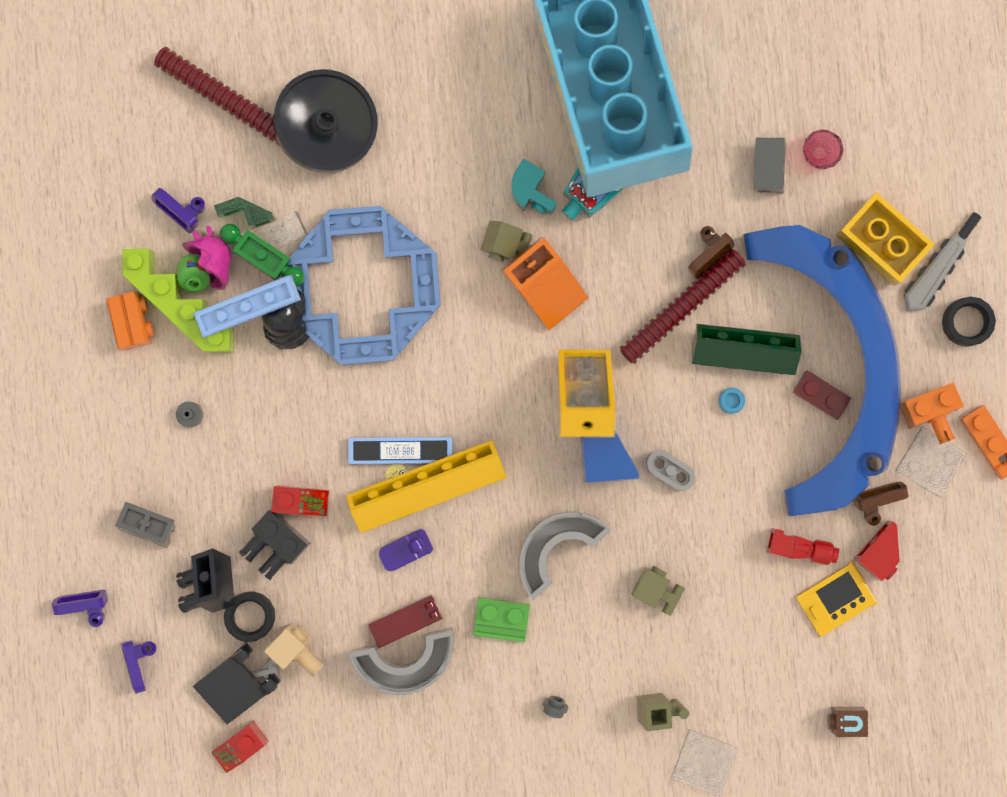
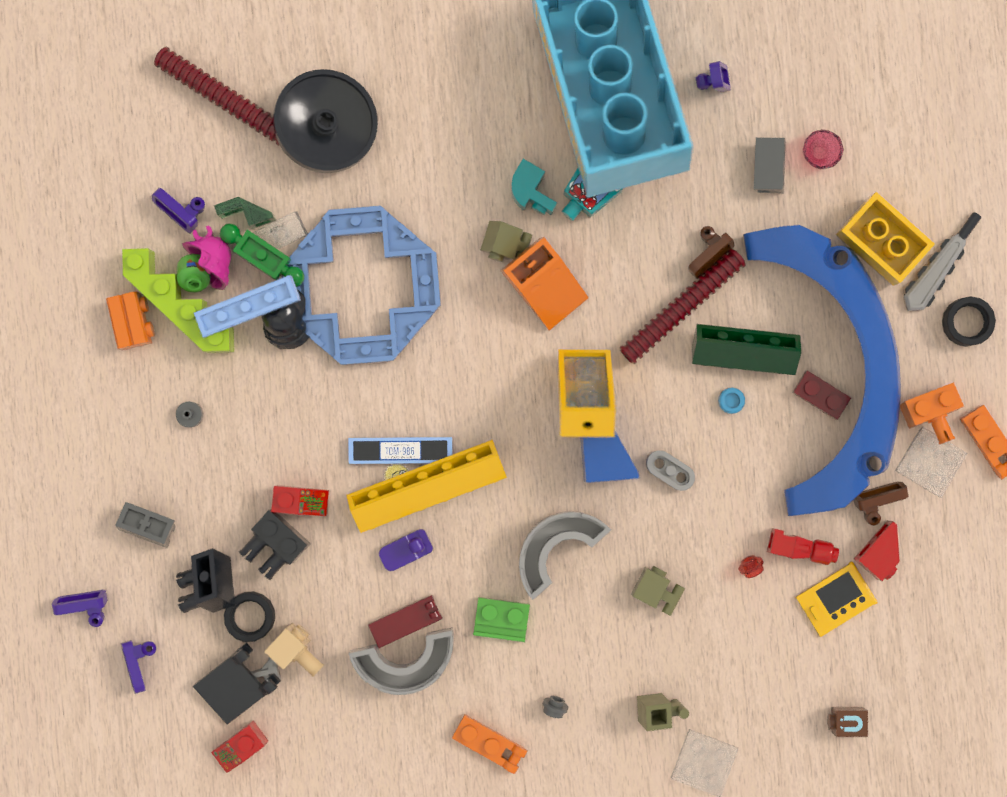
none -> orange plate [452,714,528,774]
none -> dark purple piece [696,61,731,92]
none -> clear red plate [738,555,764,578]

